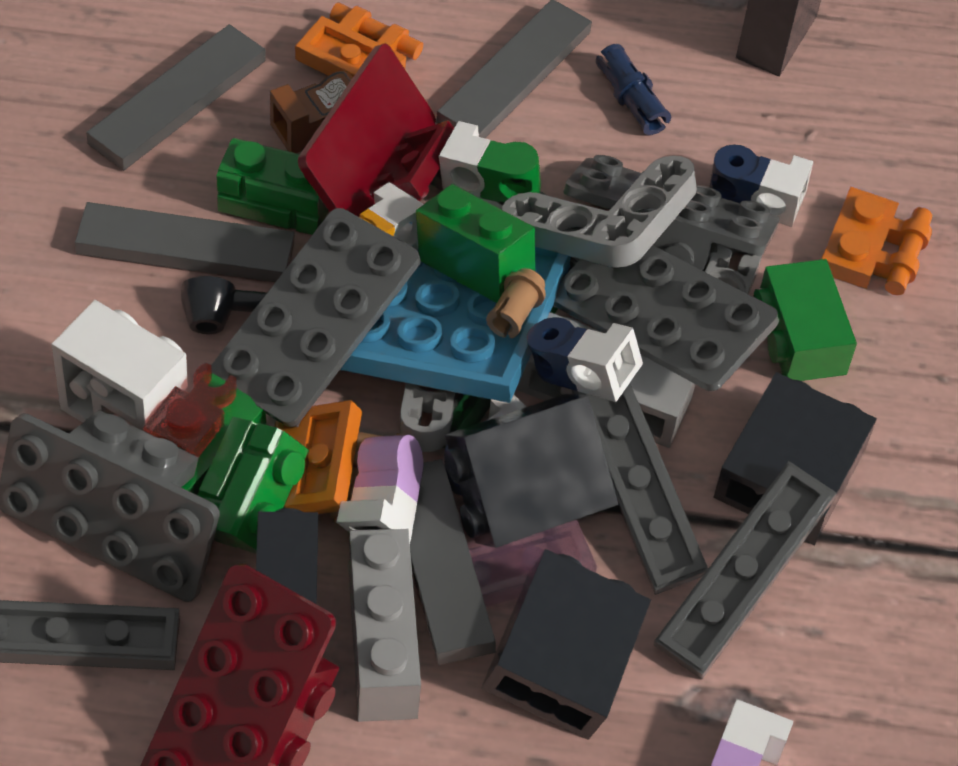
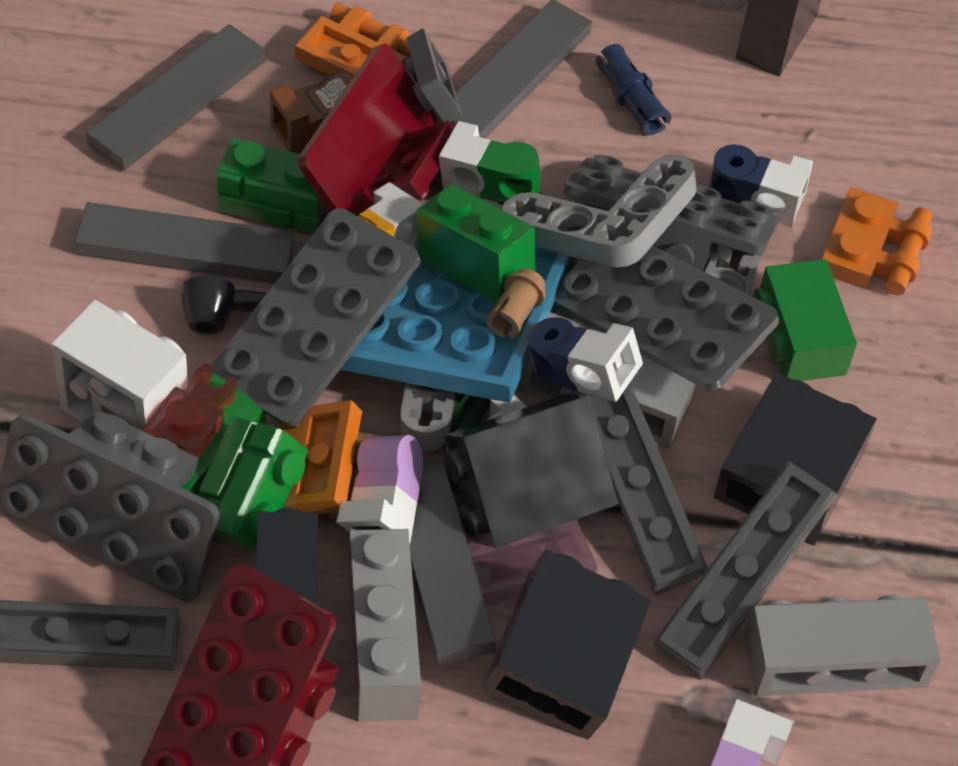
none -> dark grey plate [406,28,462,122]
none -> light grey brick [745,594,941,696]

